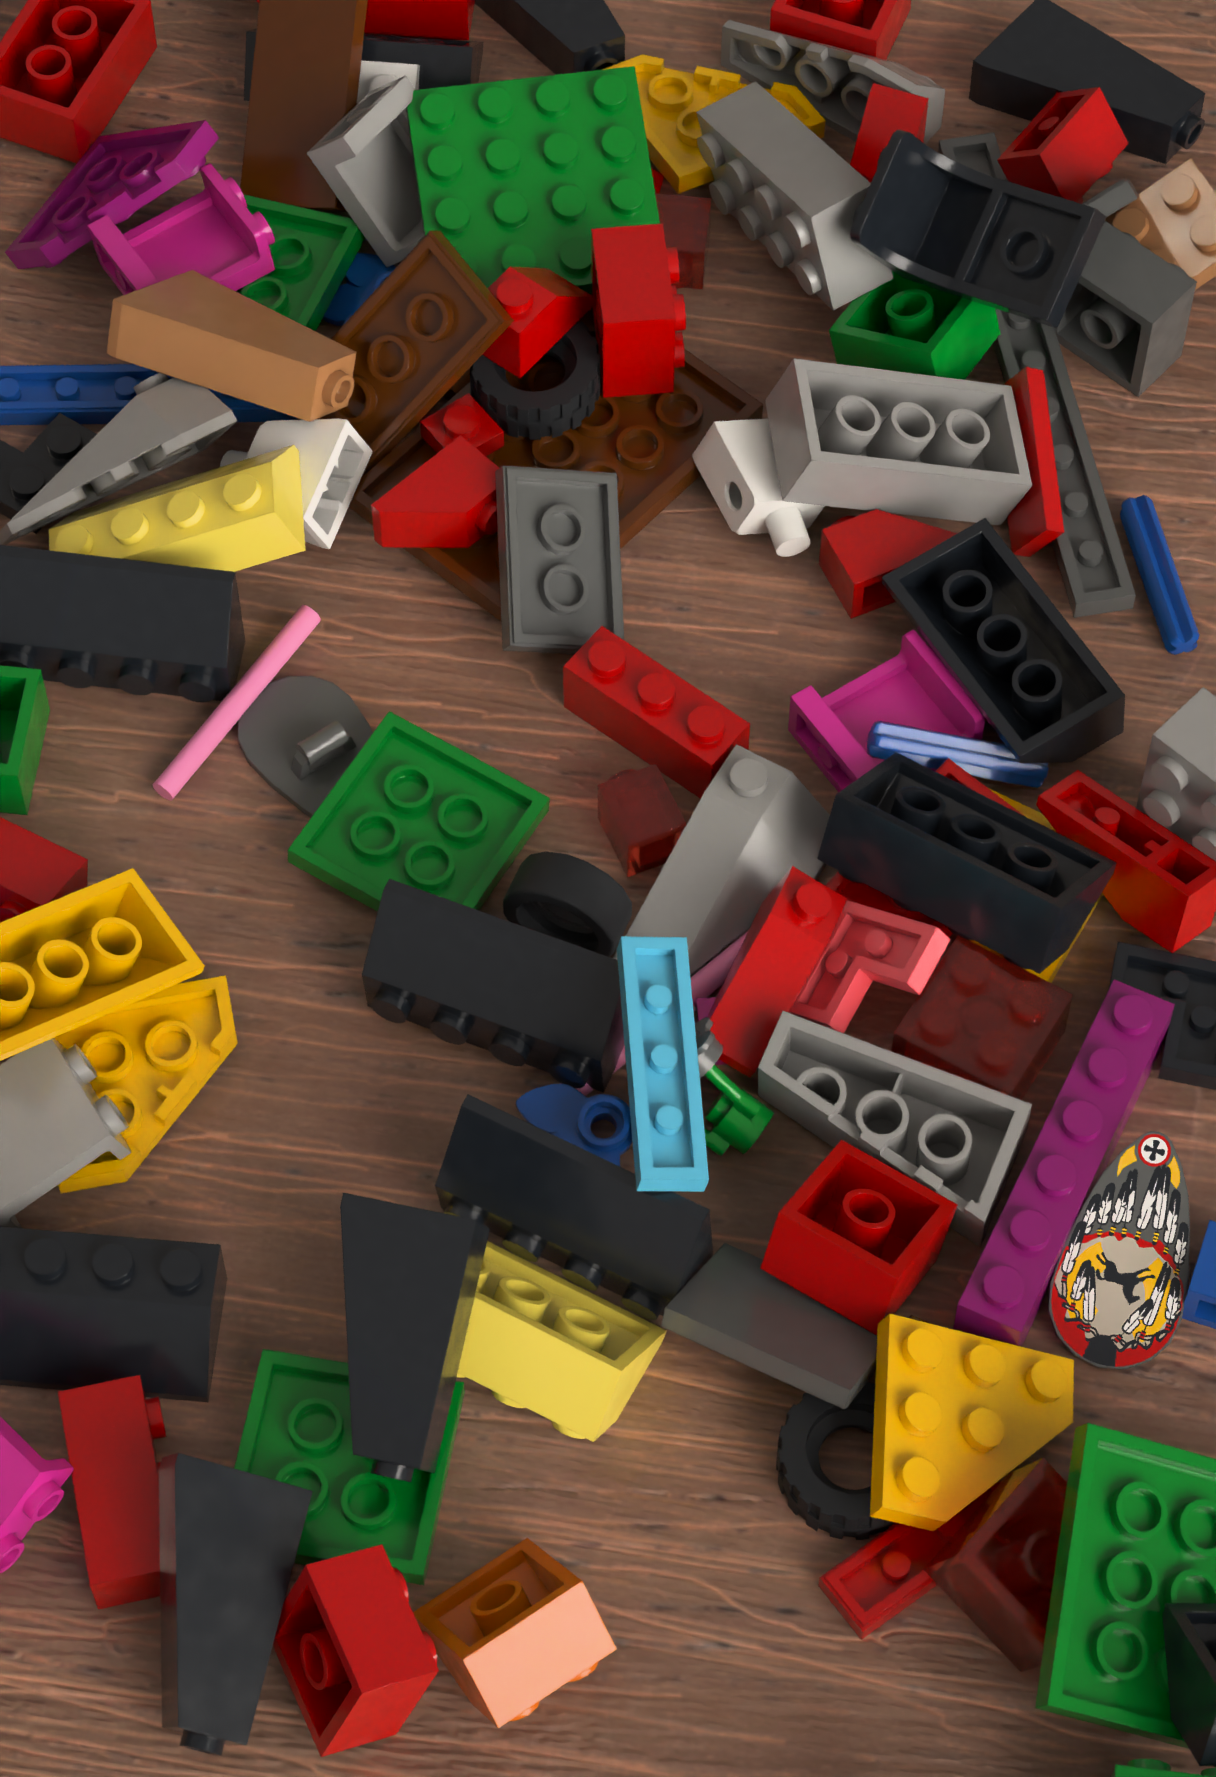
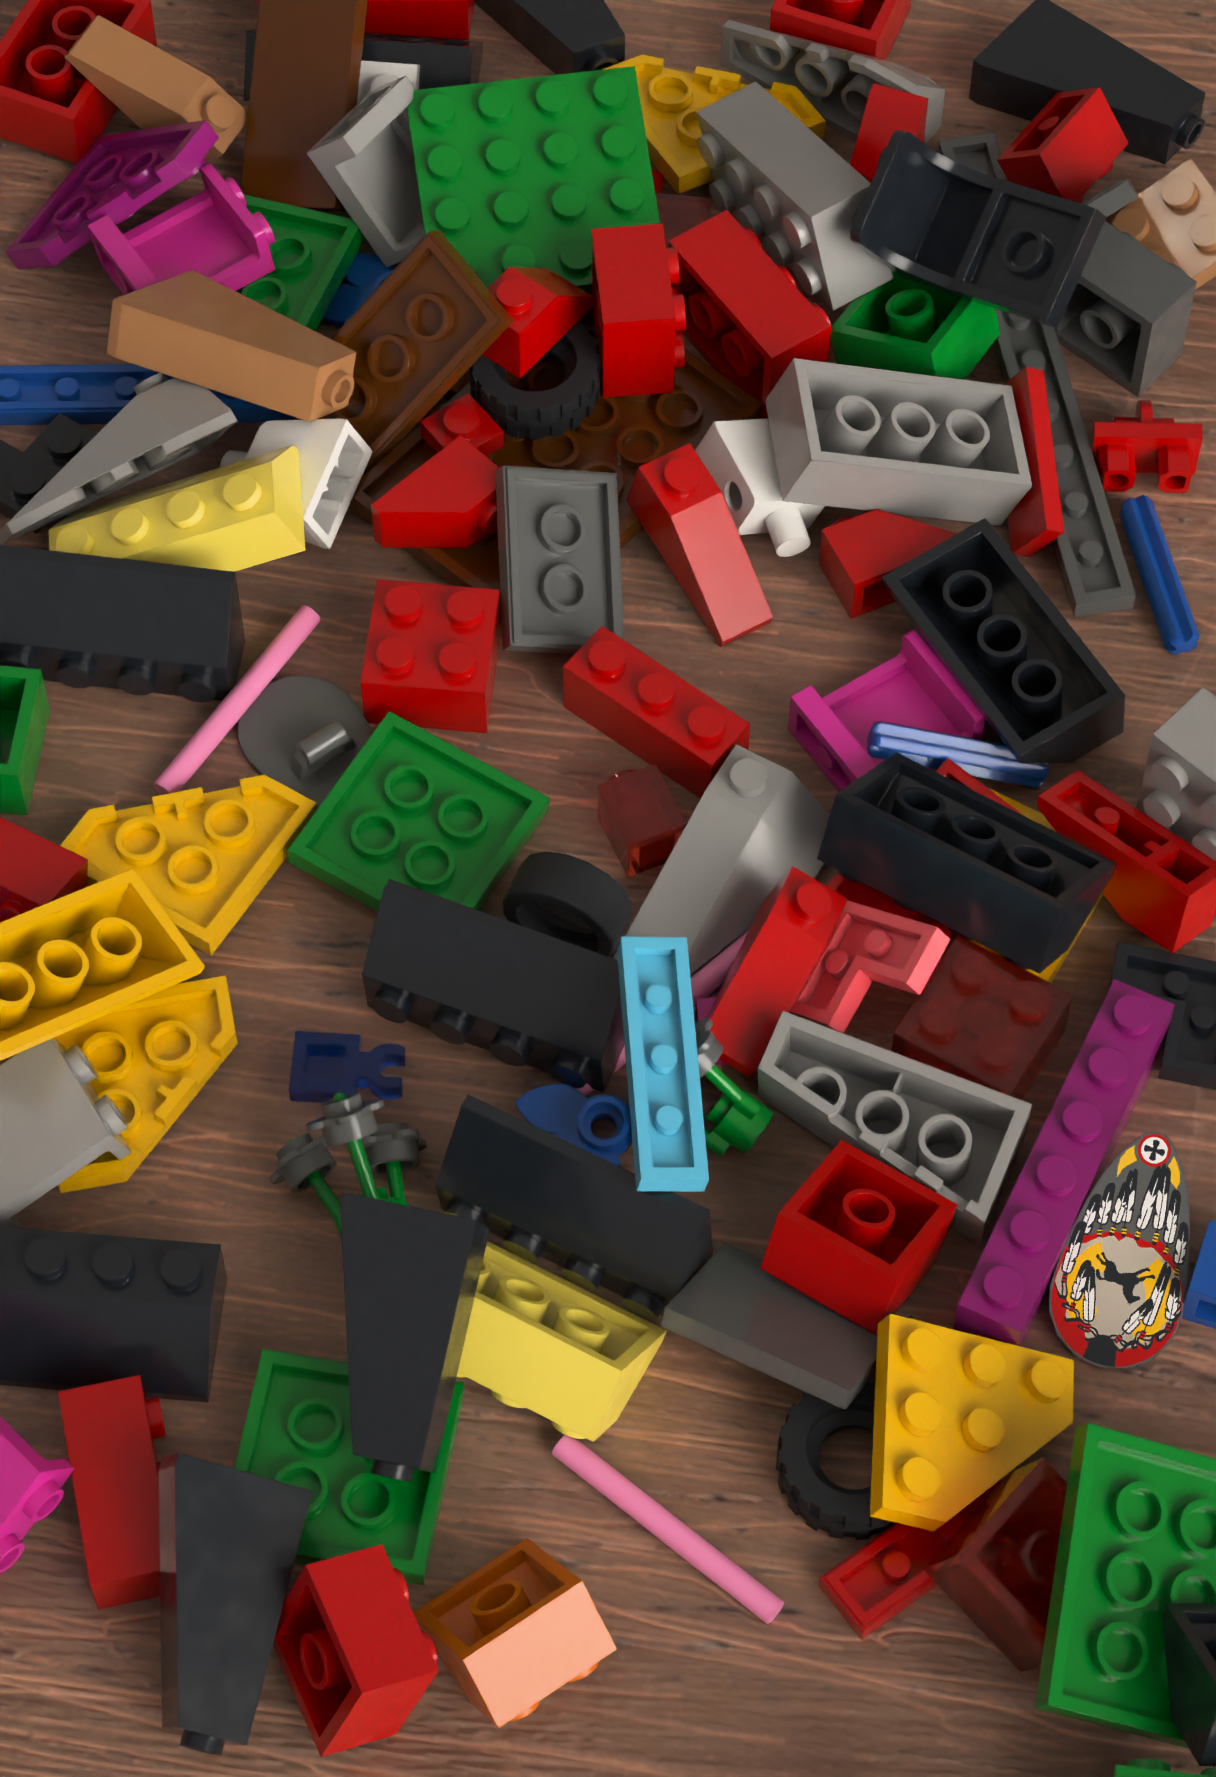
none -> yellow plate [60,774,318,956]
none -> medium nougat slope [64,15,248,166]
none -> dark grey plant [269,1092,427,1240]
none -> clear blue plate [289,1031,406,1103]
none -> red brick [360,579,501,733]
none -> bright pink bar [552,1435,784,1624]
none -> slope [626,443,773,647]
none -> red brick [668,210,832,419]
none -> red hips [1091,400,1203,493]

